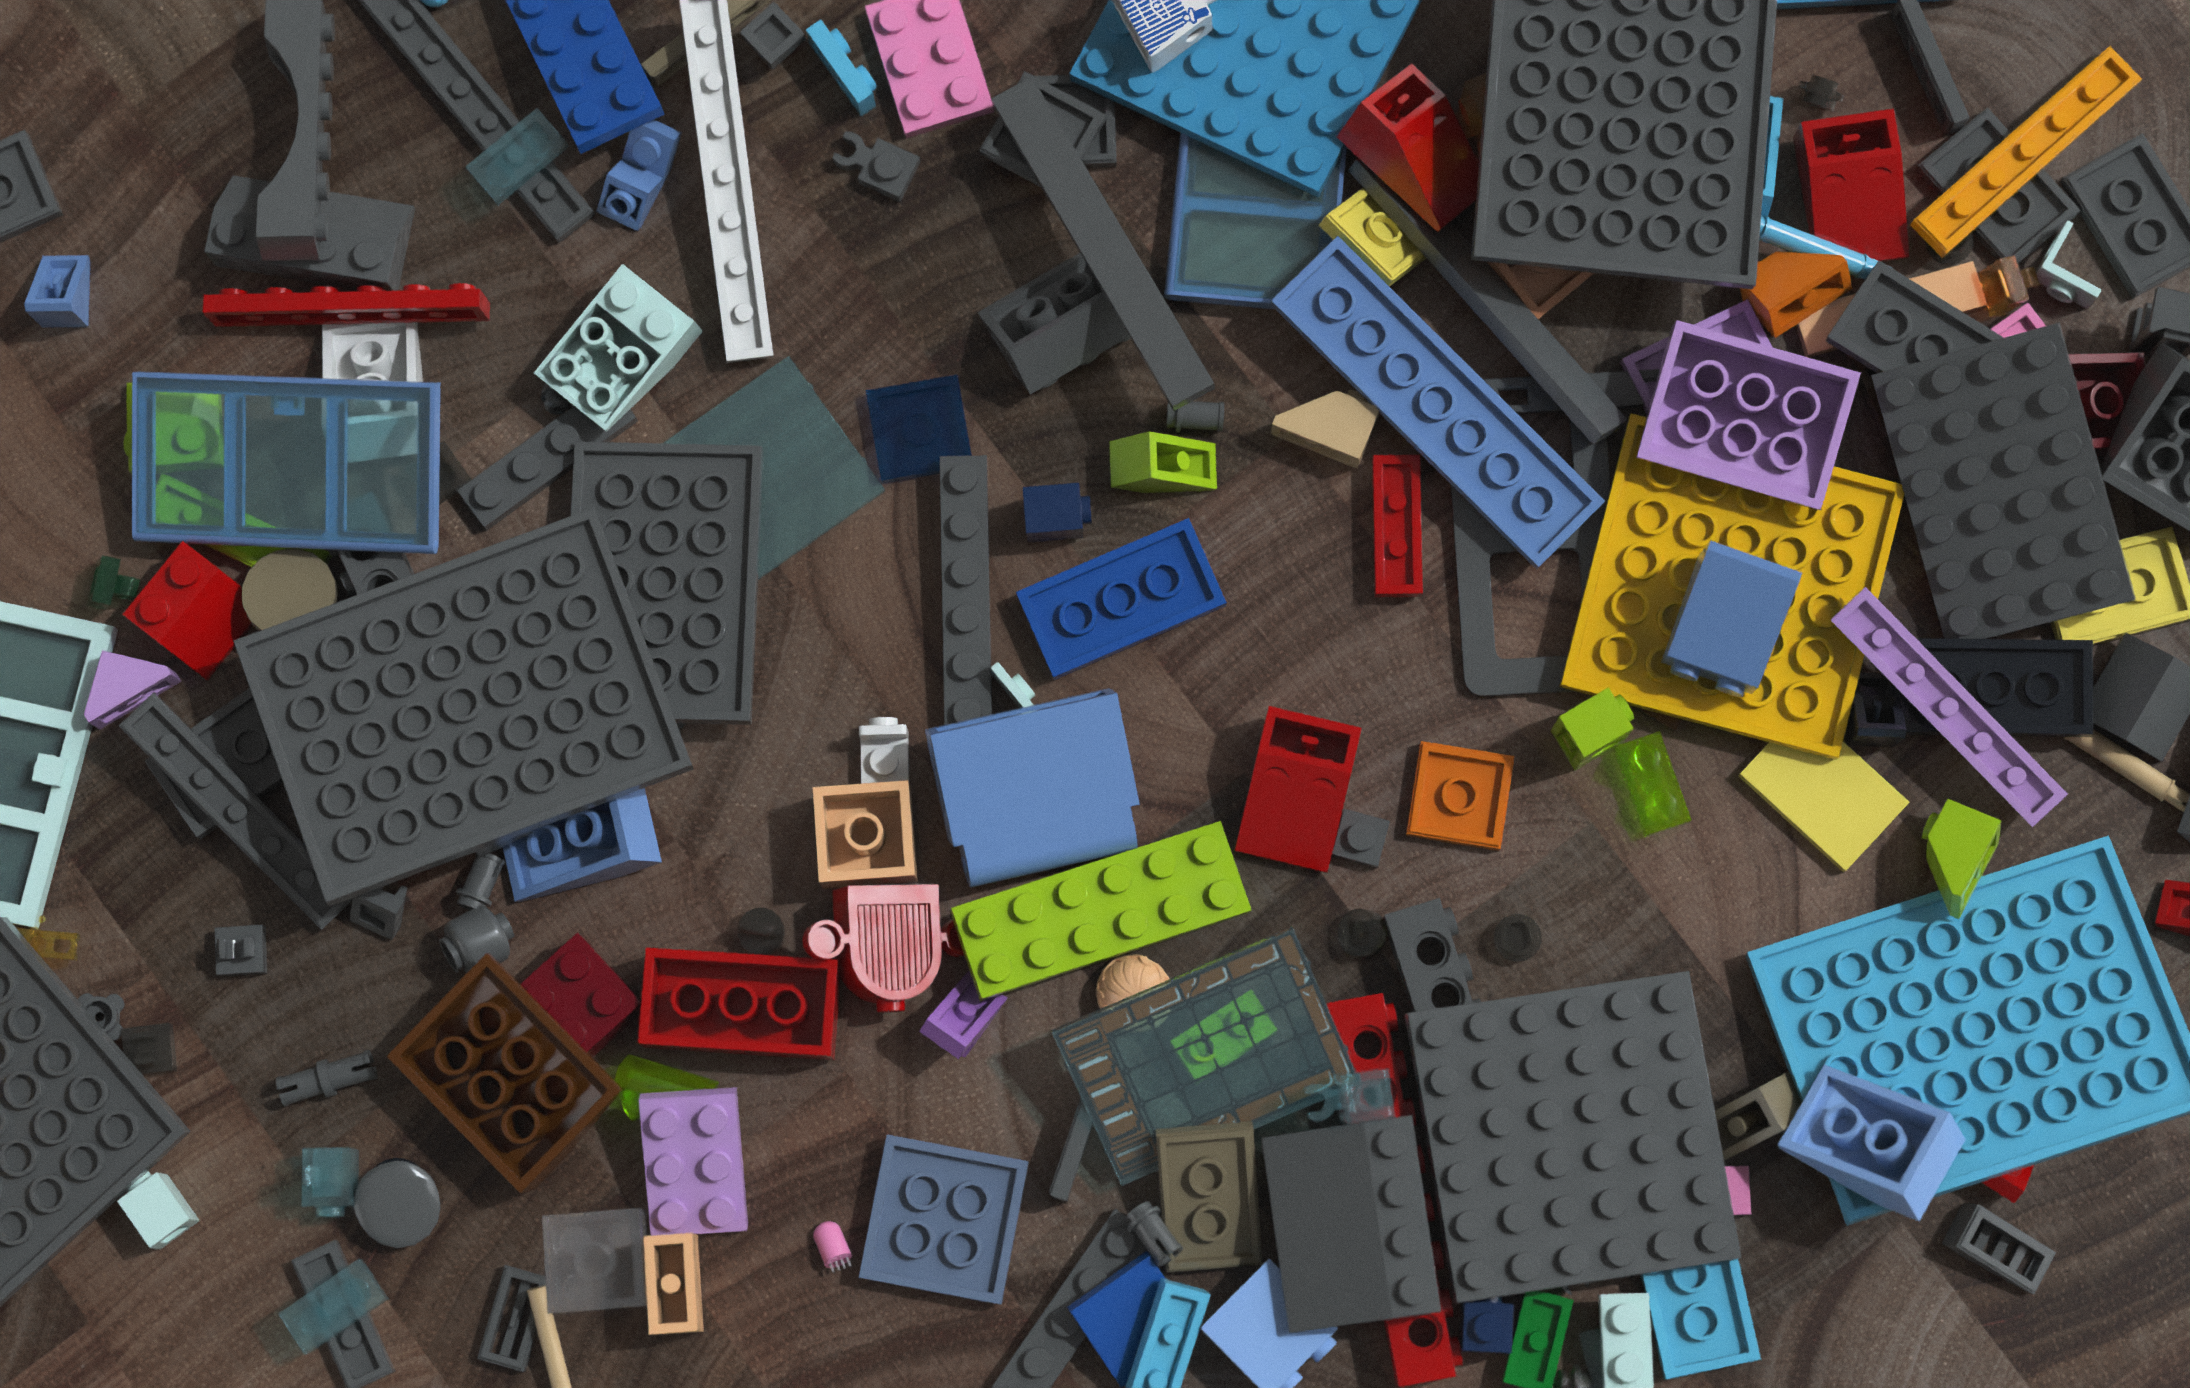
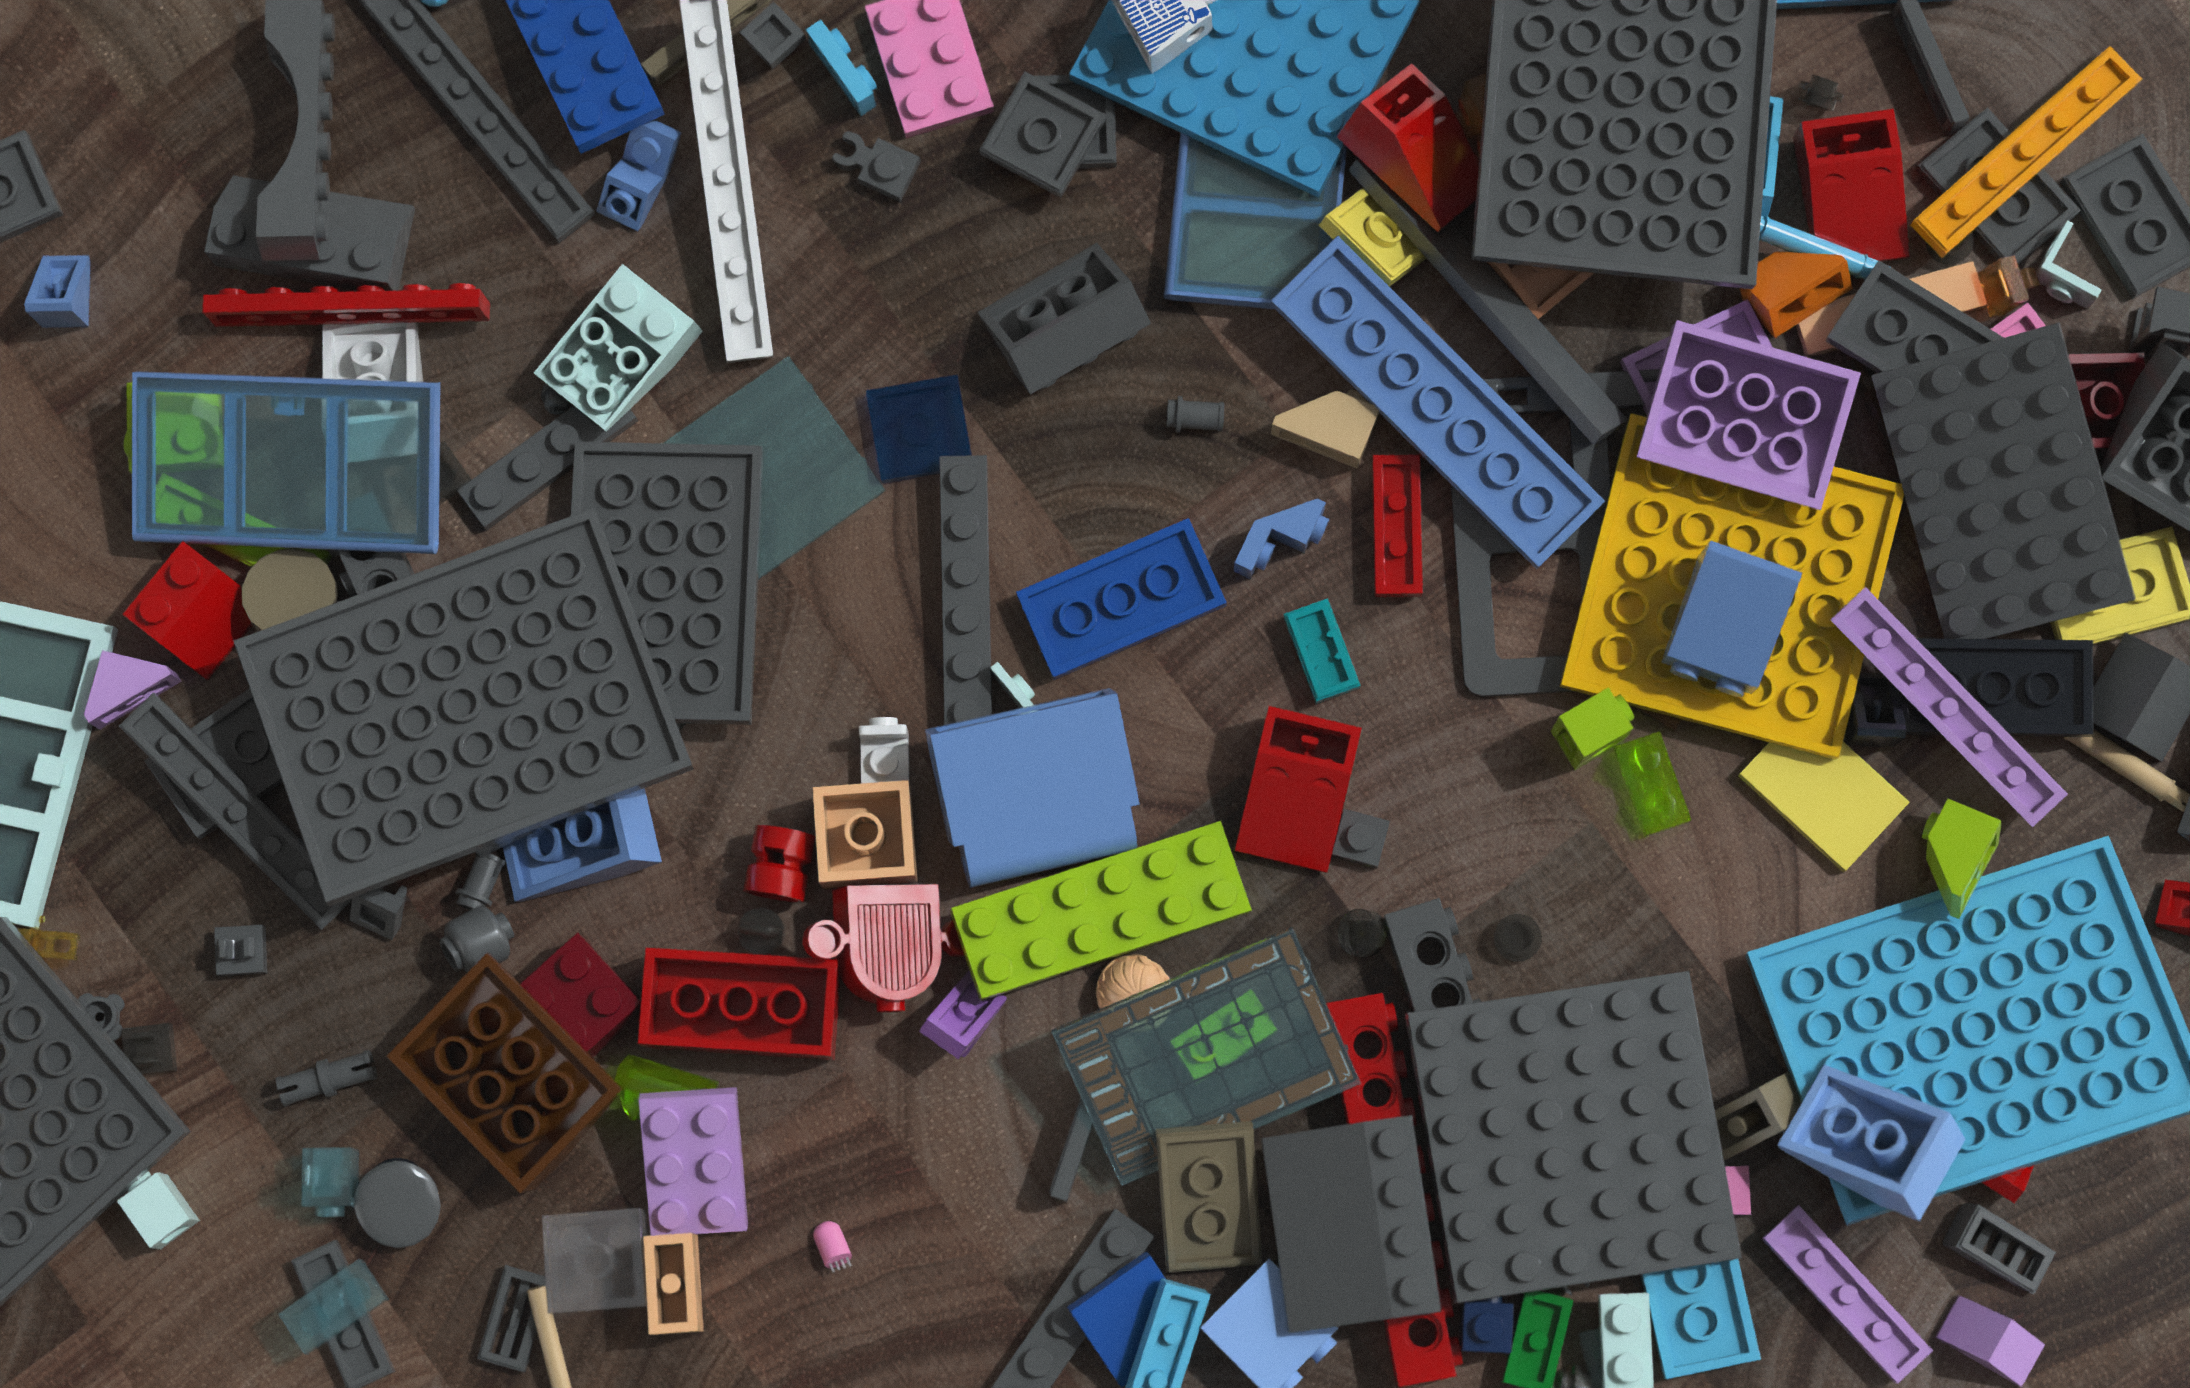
clear green tile [87,555,140,610] -> none
clear light blue plate [466,108,569,206] -> none
sand blue plate [859,1135,1029,1305] -> none
dark grey tile [991,77,1215,411] -> none
dark blue brick [1023,483,1092,543] -> none
lime slope [1109,431,1217,493] -> none
dark grey pin [1126,1201,1183,1266] -> none
clear light blue brick [1303,1067,1395,1124] -> none
orange tile [1406,741,1515,851] -> none
none -> red wheel [743,825,816,903]
none -> medium blue slope [1234,498,1329,579]
none -> teal plate [1283,598,1361,704]
none -> lavender plate [1761,1206,1933,1384]
none -> lavender slope [1935,1295,2045,1387]

